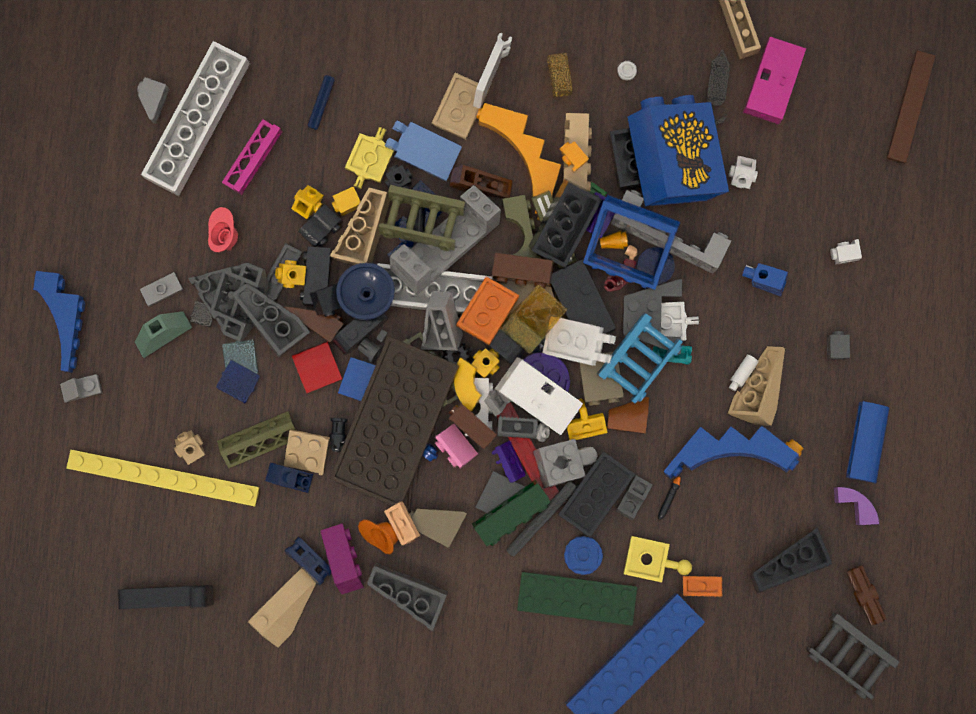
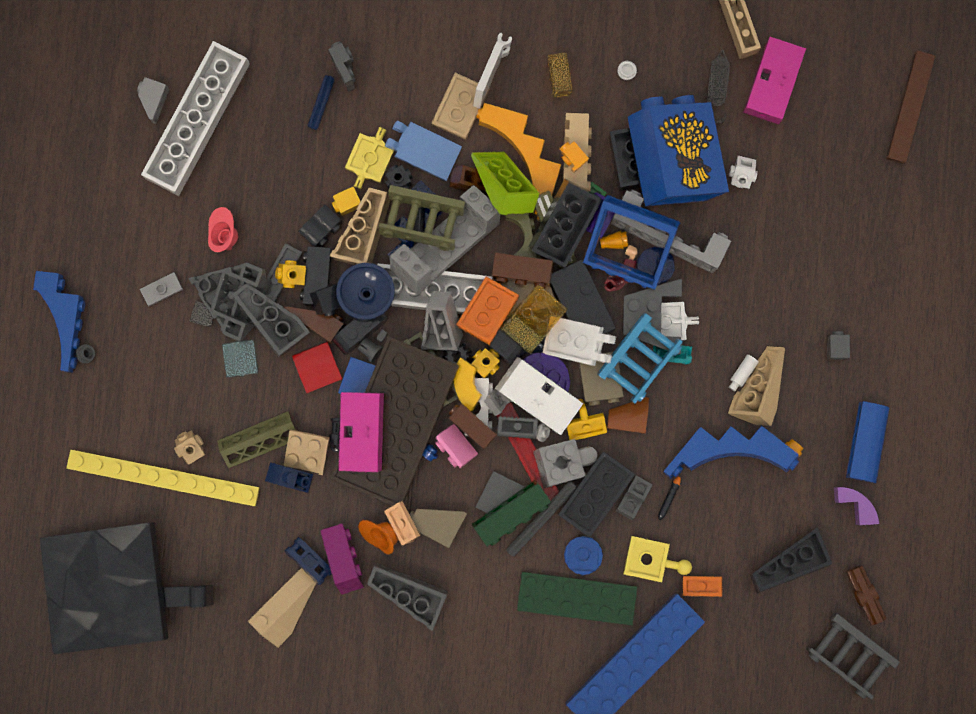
light grey slope [60,374,102,403] -> none
sand green slope [135,312,192,358] -> none
clear blue piece [216,360,260,403] -> none
dark pink fence [222,119,282,195] -> none
yellow brick [291,185,324,219] -> none
dark purple plate [492,441,526,483] -> none
blue torso [742,263,788,297] -> none
white brick [830,239,862,264] -> none
none -> black tile [40,522,169,655]
none -> dark grey plate [76,344,95,364]
none -> dark grey plate [328,41,356,92]
none -> dark pink brick [339,392,384,472]
none -> lime slope [471,152,540,215]

